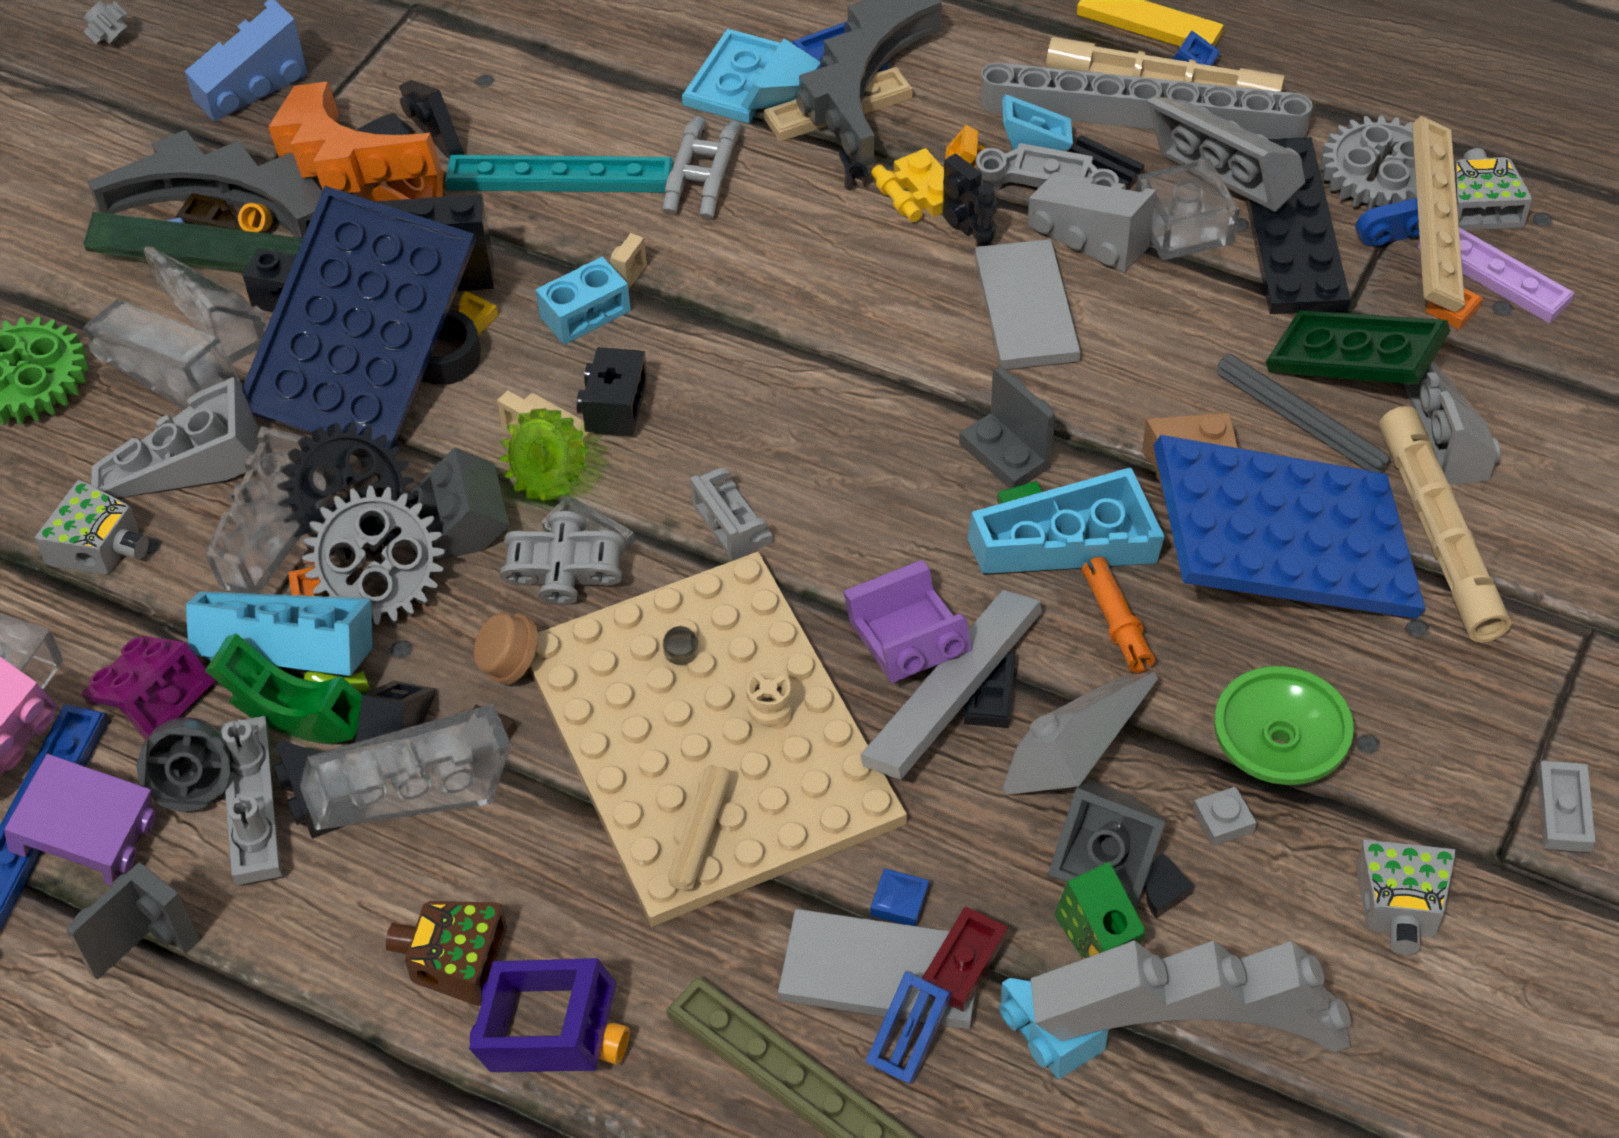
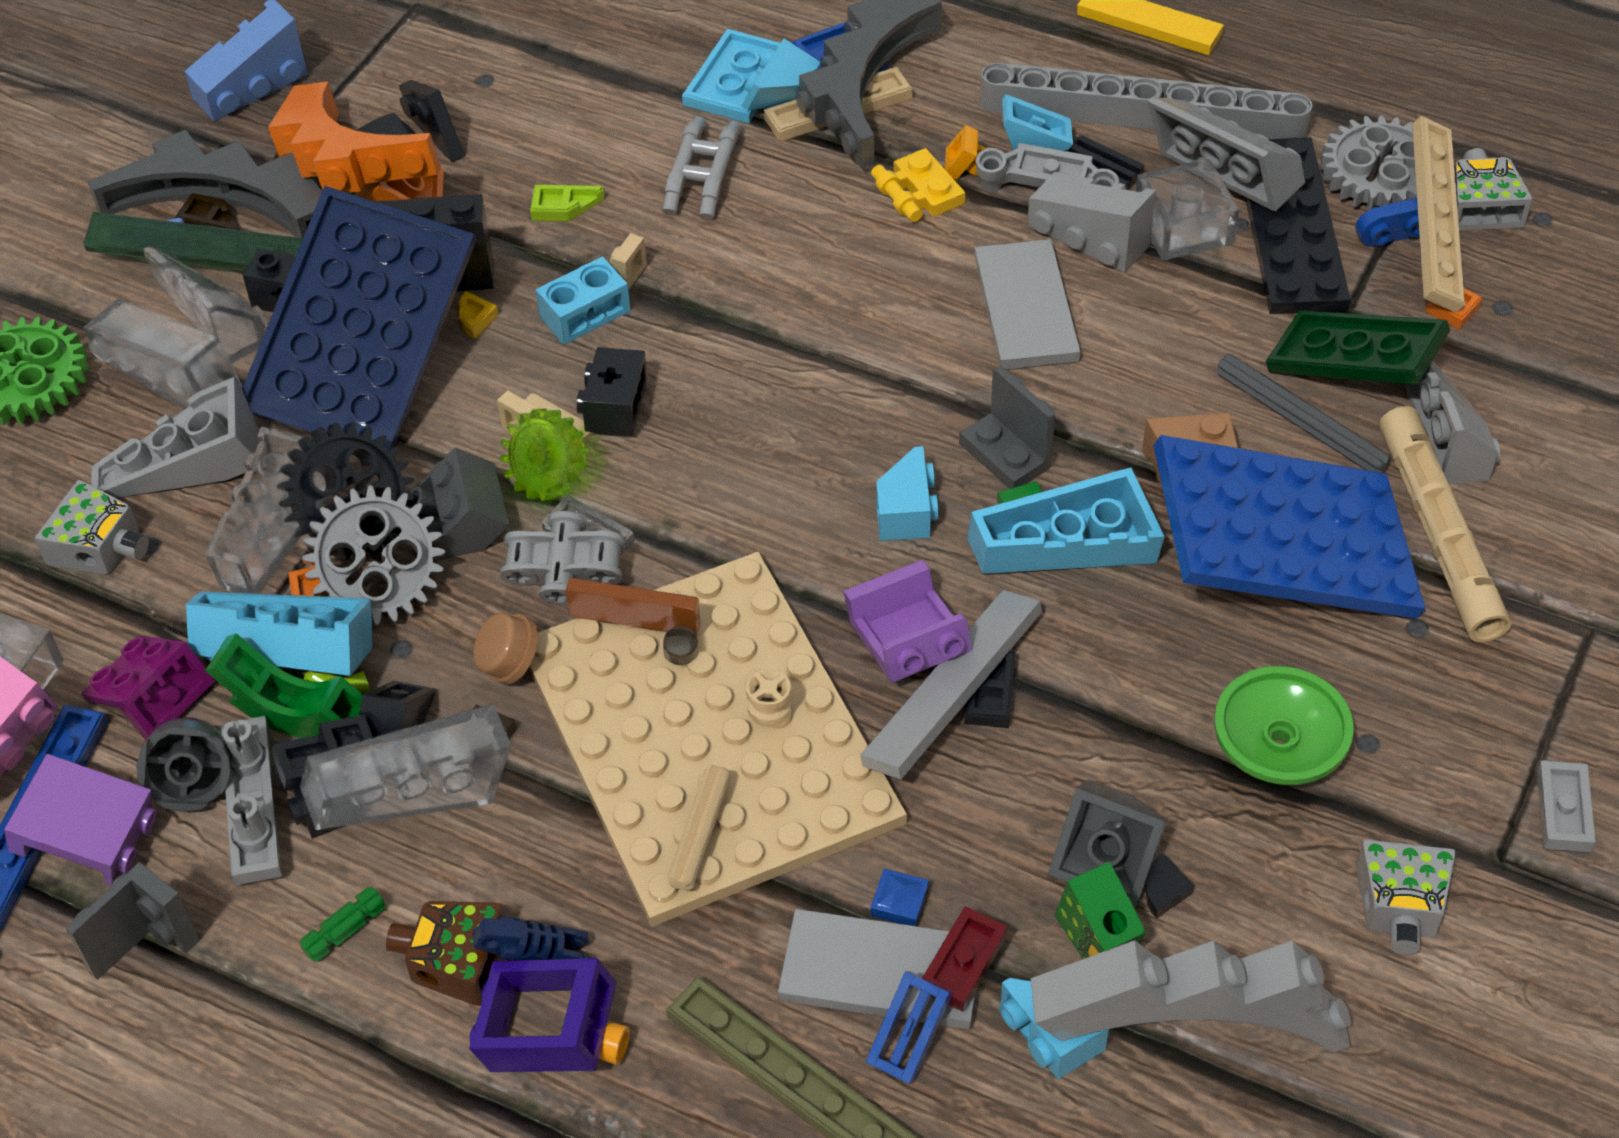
light grey gear [83,0,128,45] -> none
light orange hinge [238,203,273,234] -> none
black tyre [421,309,481,384] -> none
teal tile [445,155,673,193] -> none
light grey hinge [690,467,773,561] -> none
black hand [839,150,868,190] -> none
black plate [942,153,997,247] -> none
light grey wedge [1002,671,1158,795] -> none
tan piece [1046,36,1285,92] -> none
orange pin [1081,557,1156,673] -> none
blue tile [1172,31,1221,66] -> none
light grey plate [1192,786,1257,847] -> none
lavender tile [1418,228,1575,324] -> none
none -> black slope [273,715,378,791]
none -> green axle [299,886,386,962]
none -> dark blue hinge [472,917,590,961]
none -> lime tile [530,185,605,221]
none -> dark orange tile [566,578,701,636]
none -> medium azure slope [876,446,938,541]

